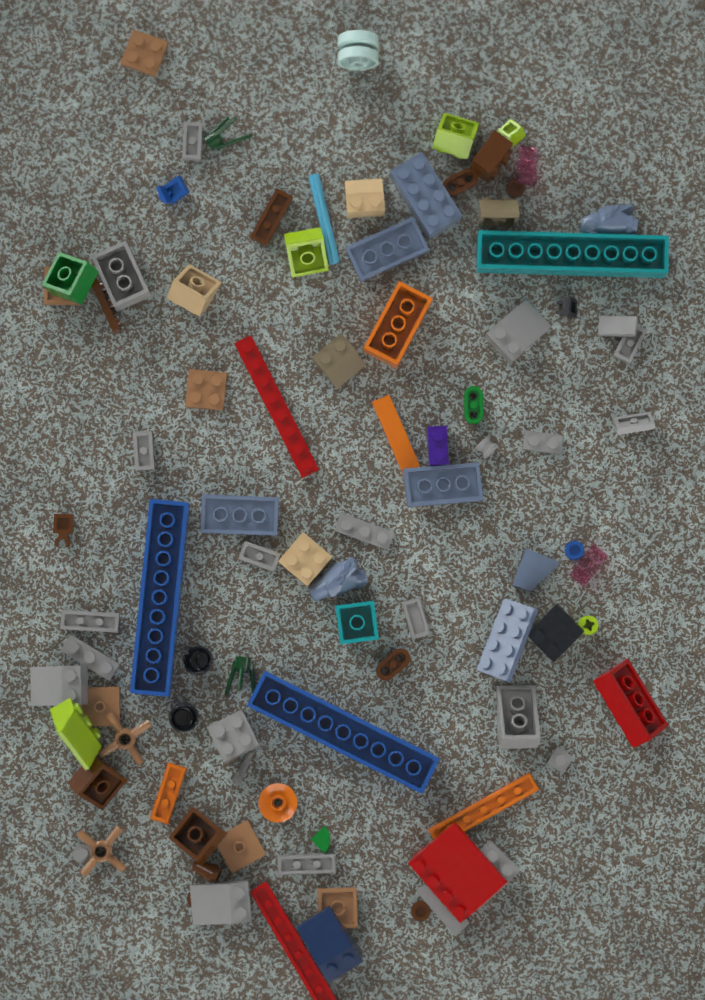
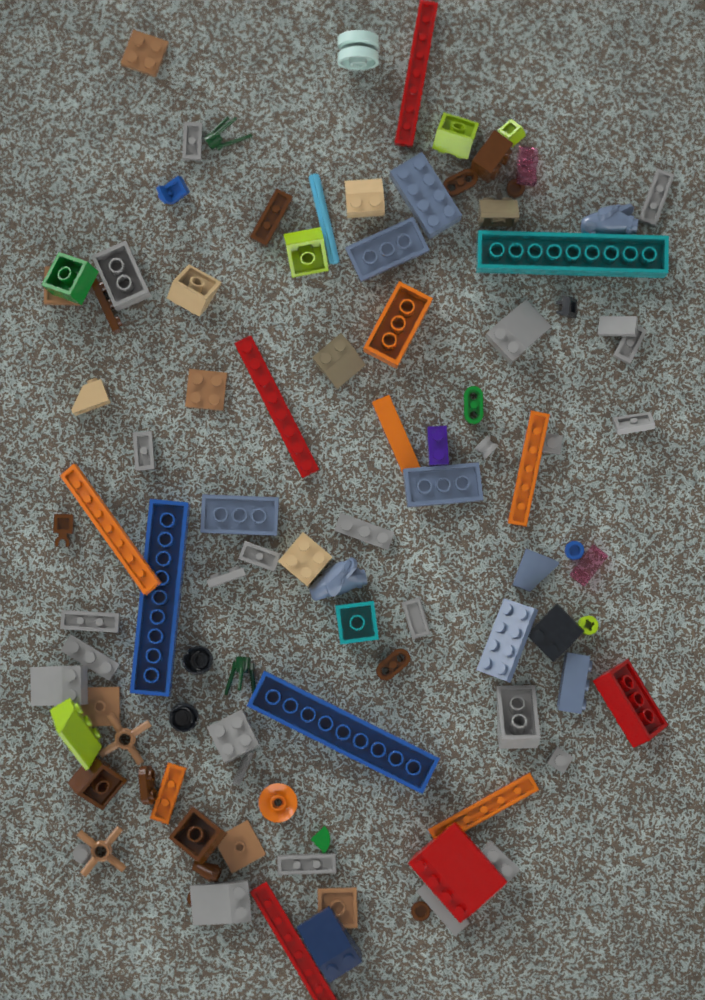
none -> orange plate [60,464,161,595]
none -> tan slope [71,378,111,416]
none -> reddish brown plate [138,765,157,805]
none -> light grey plate [207,566,247,589]
none -> red plate [394,0,438,148]
none -> orange tile [507,410,550,527]
none -> sand blue brick [556,652,593,714]
none -> light grey tile [639,168,675,227]

